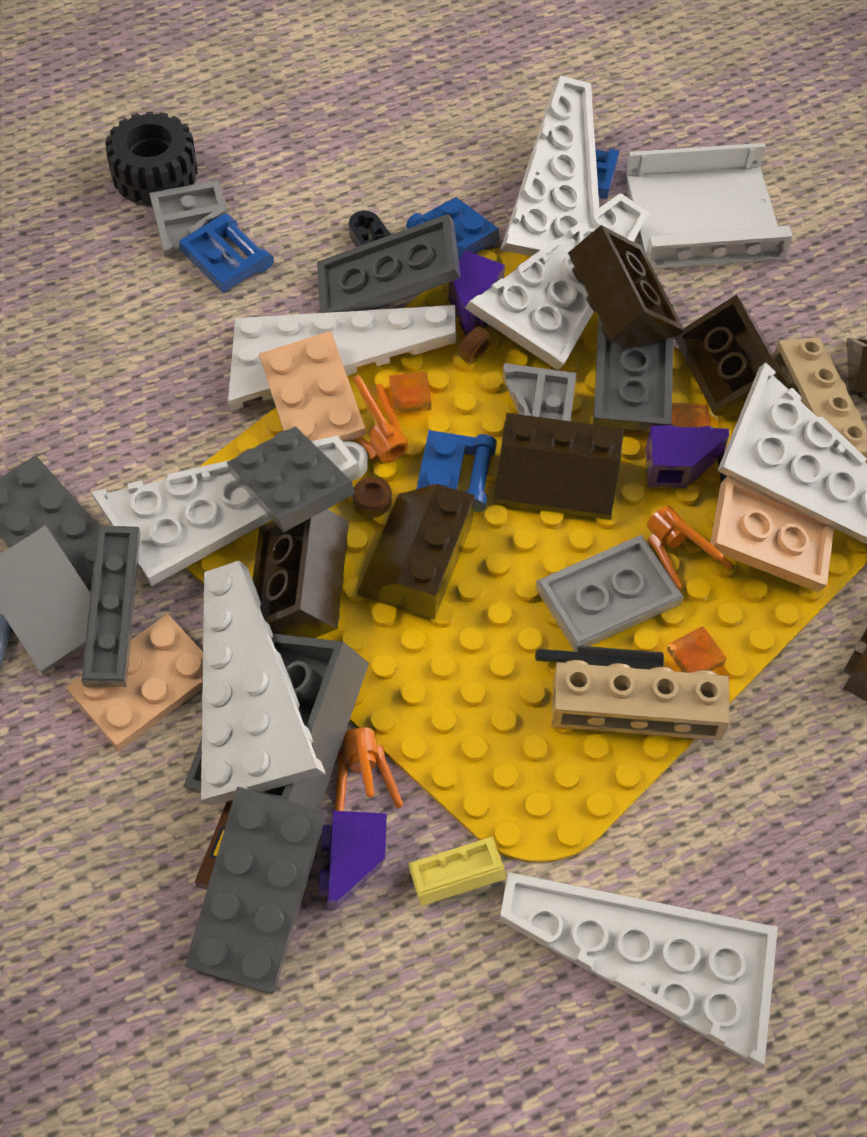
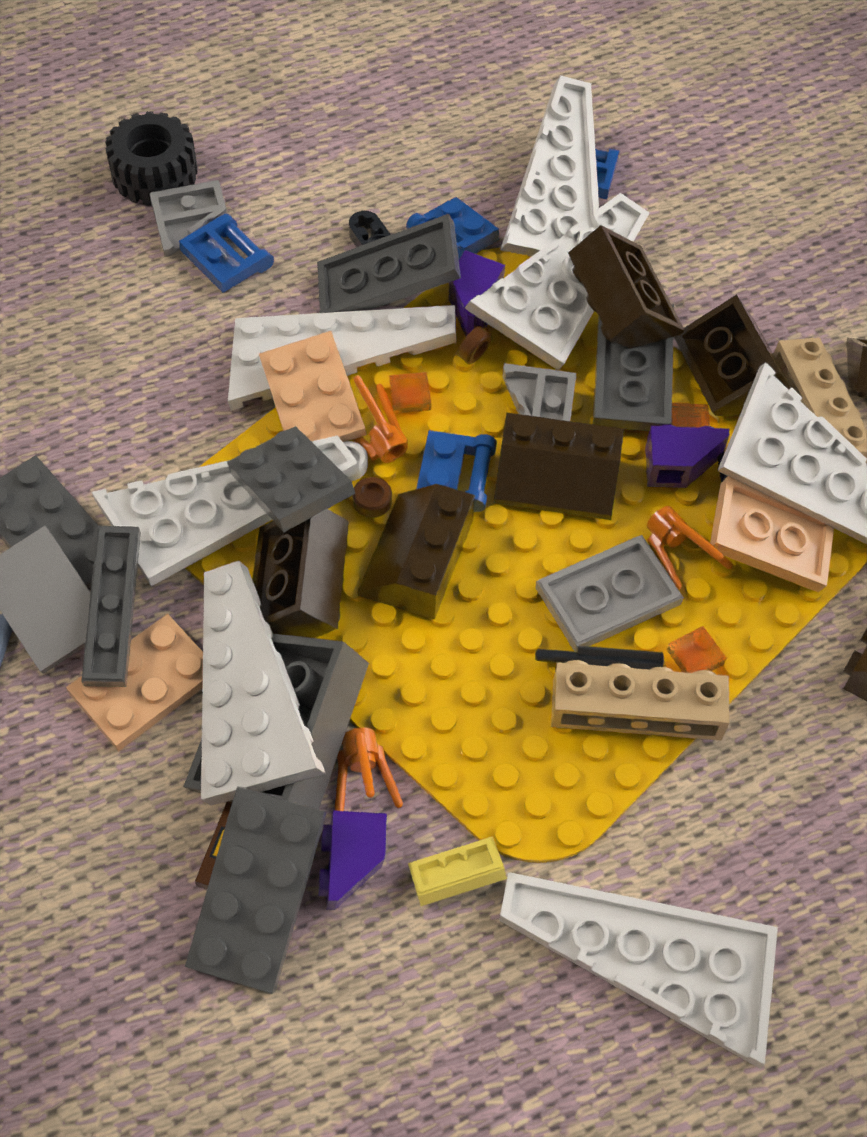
white panel [625,143,793,269] -> none

